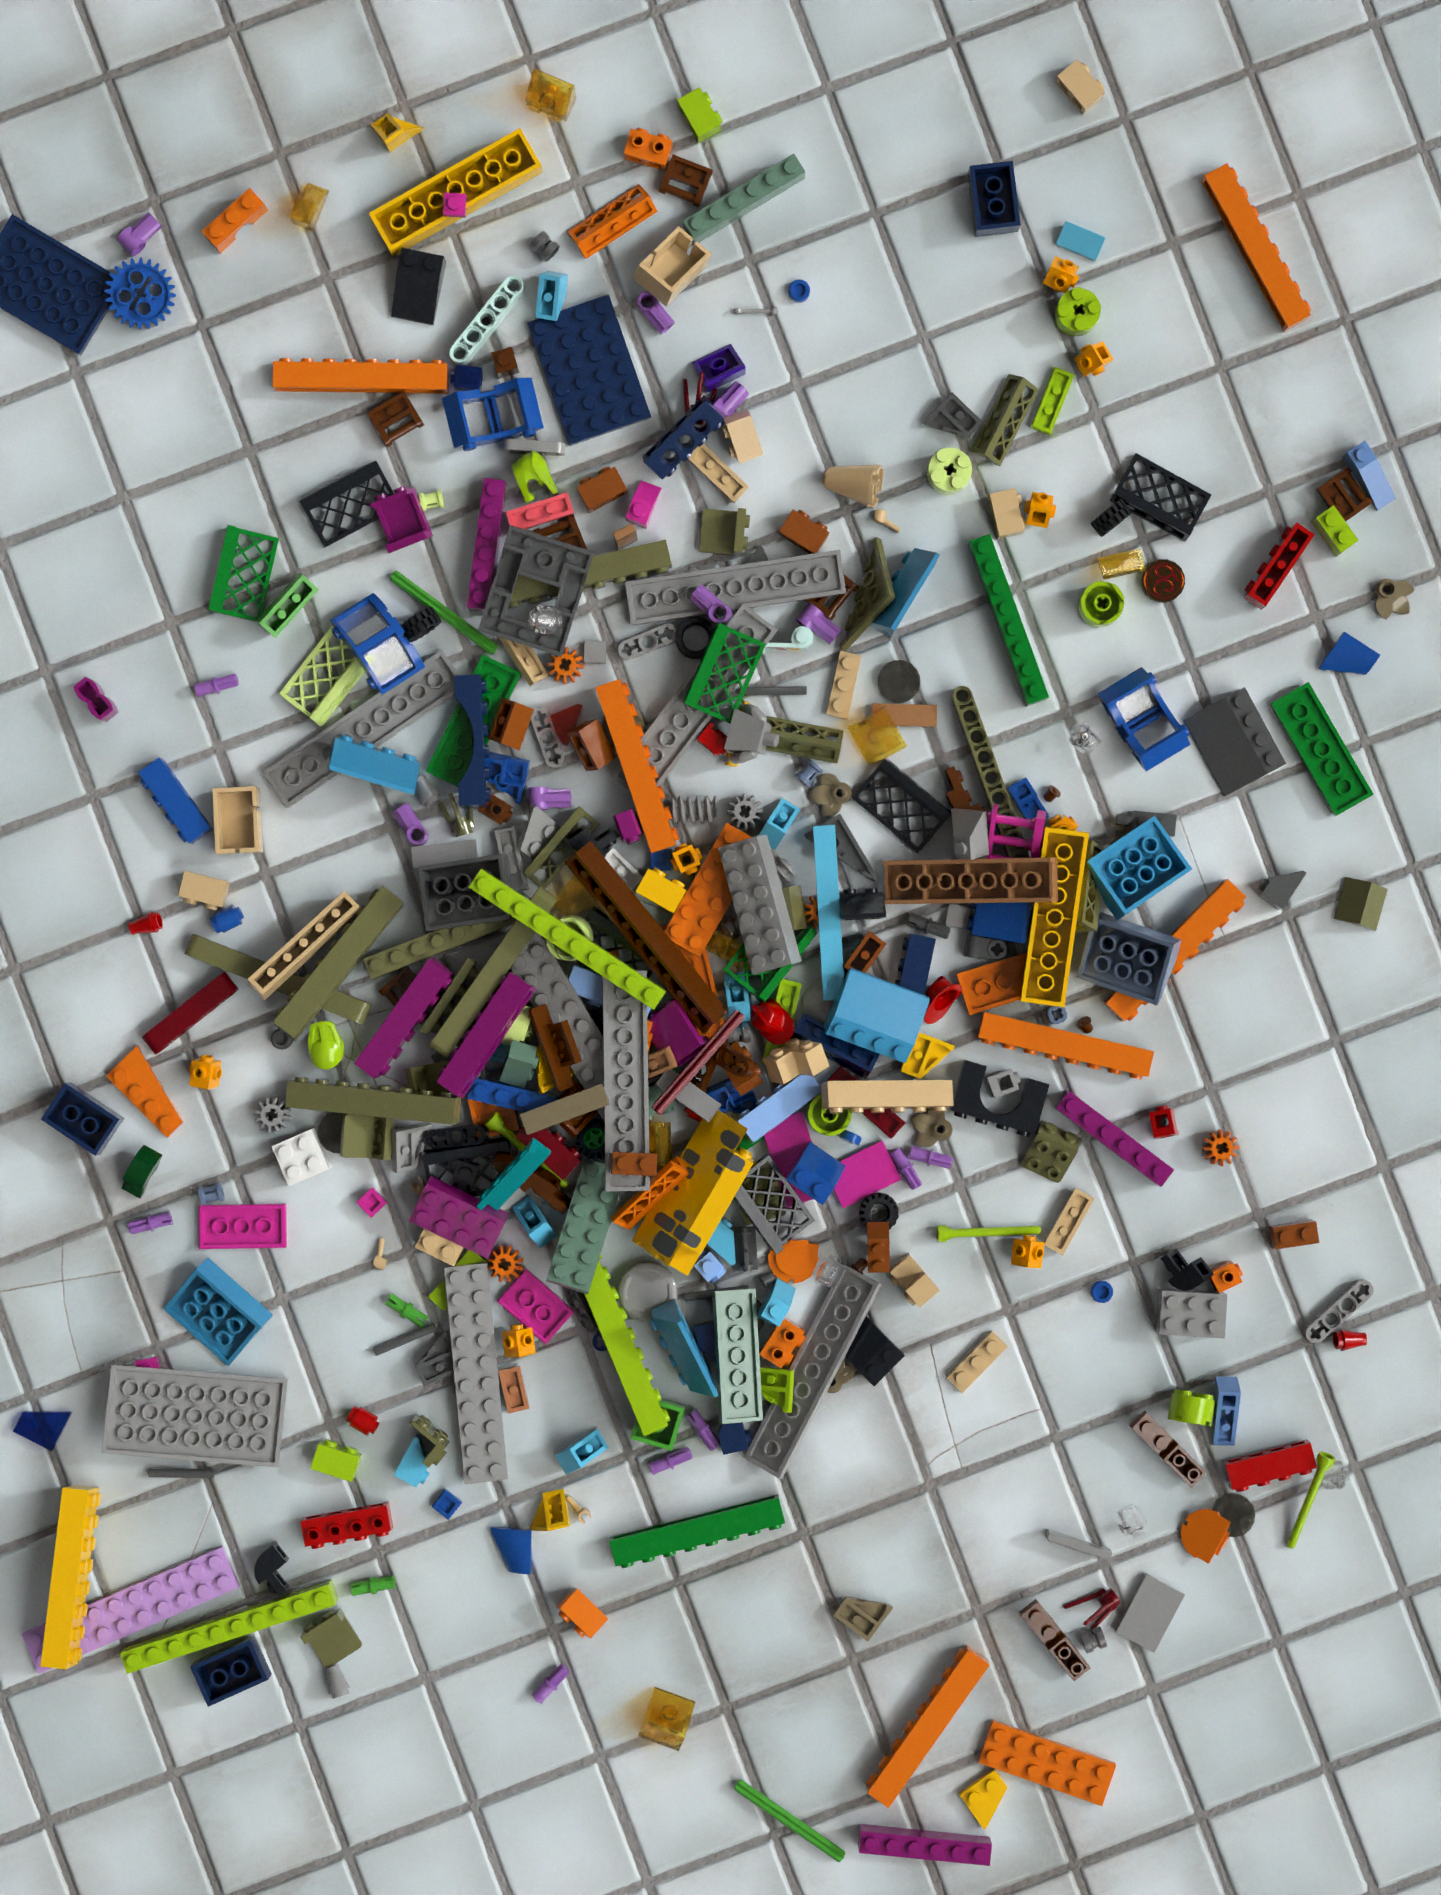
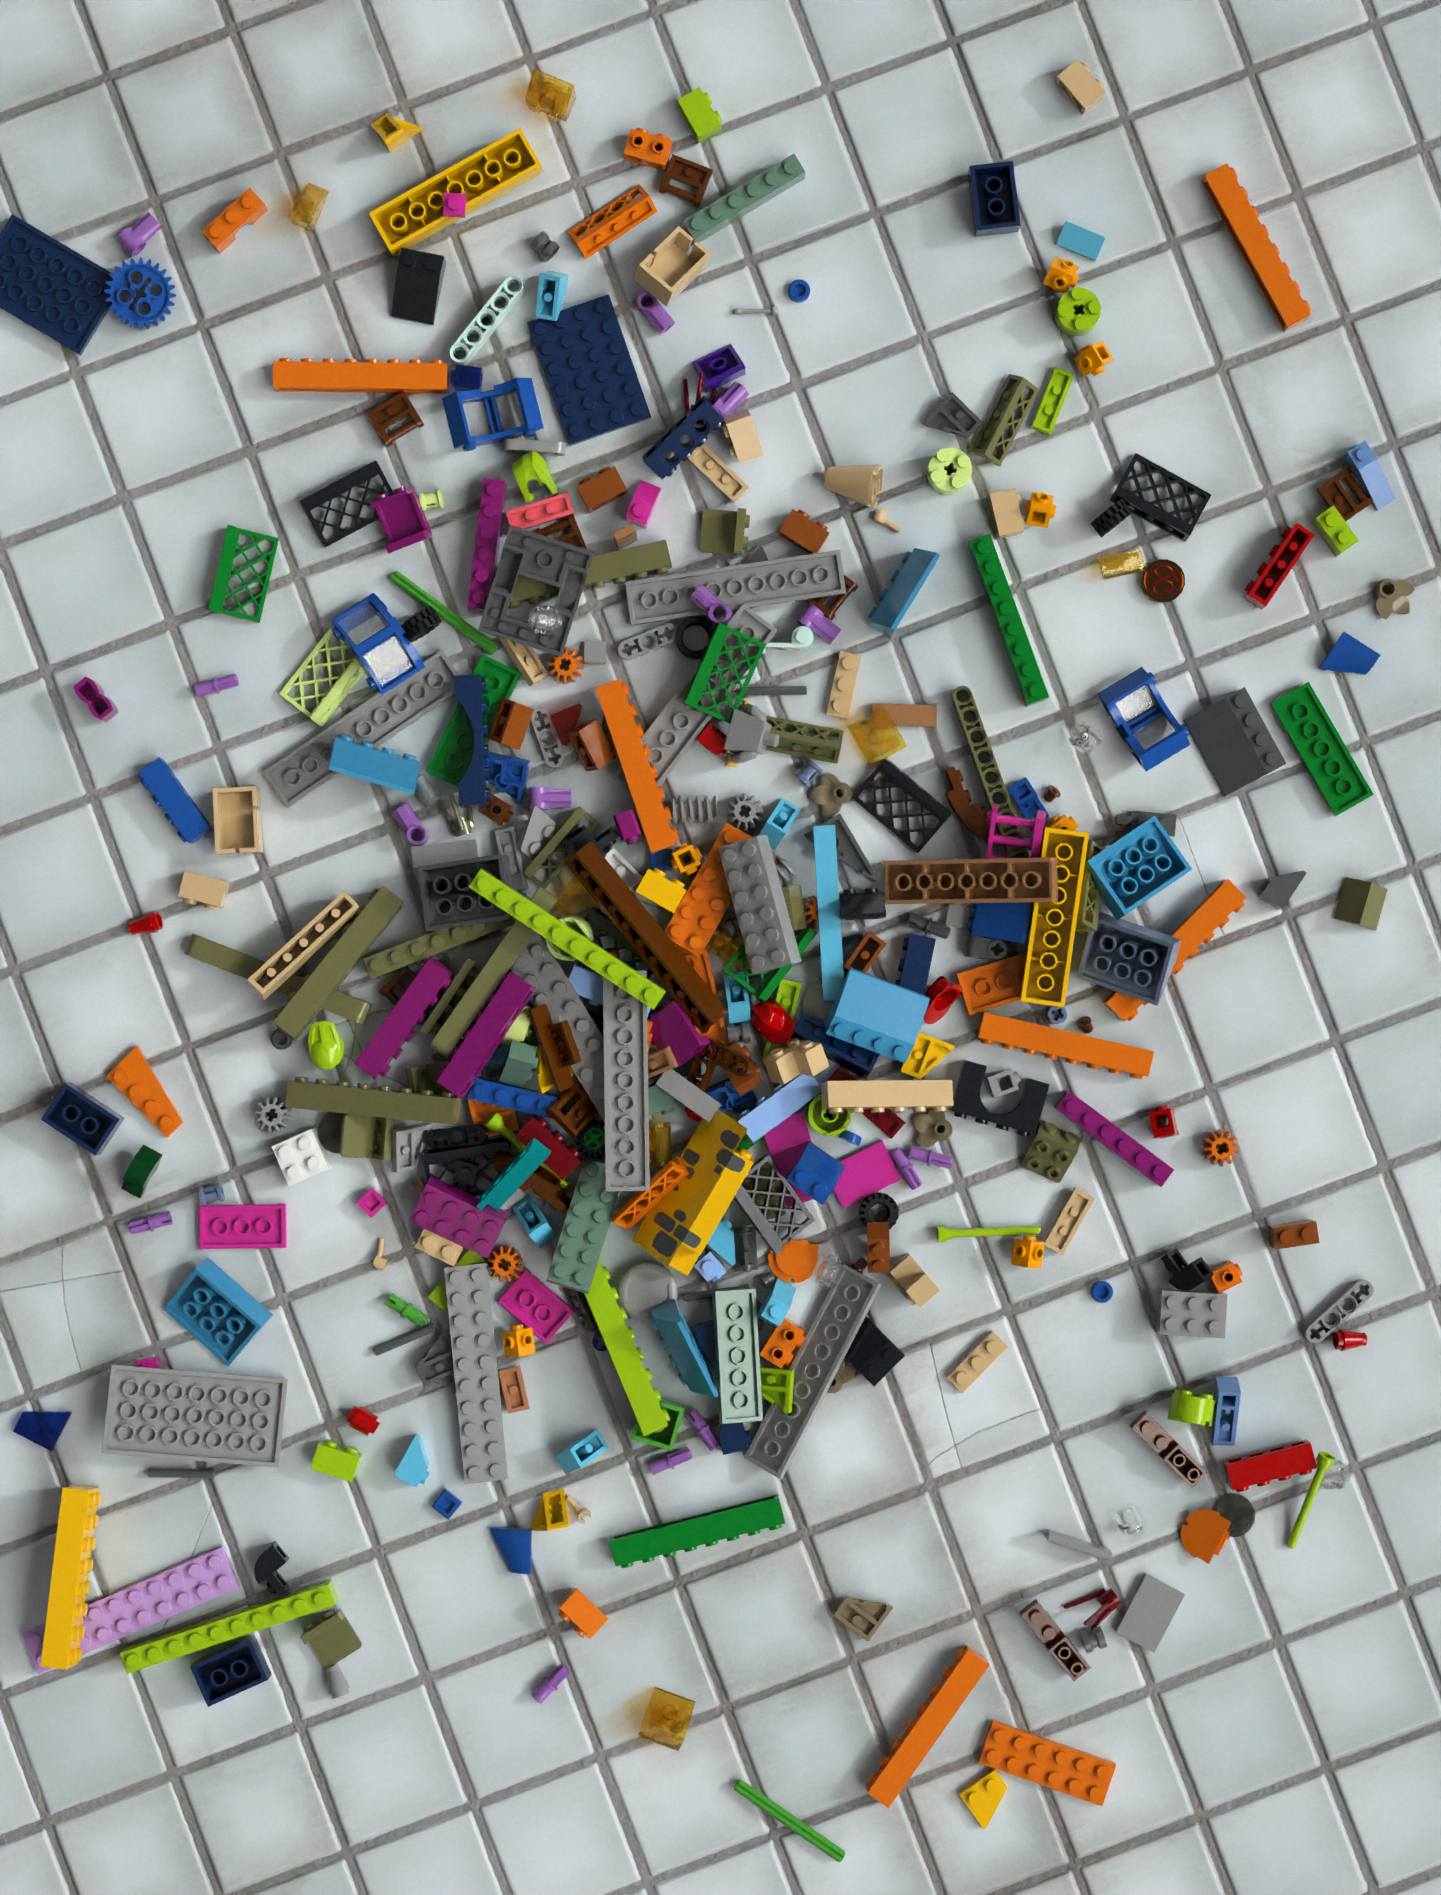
dark red beam [142,972,239,1055] -> none
light orange brick [189,1055,222,1090] -> none
blue brick [210,904,244,933] -> none
bright green brick [256,573,319,638] -> none
red brick [300,1502,393,1549] -> none
bright green pin [350,1574,396,1597] -> none
olive bracket [409,1414,450,1468] -> none
reddish brown brick [491,347,520,379] -> none
dark tan tile [520,1084,610,1135] -> none
dark orange brick [611,1152,657,1176] -> none
dark red axle [652,1010,745,1115] -> none
olive tile [839,537,895,651] -> none
magenta brick [858,1824,992,1866] -> none
clear smoke tile [877,660,920,703] -> none
light grey slope [951,808,989,860] -> none
lime brick [1078,581,1124,628] -> none

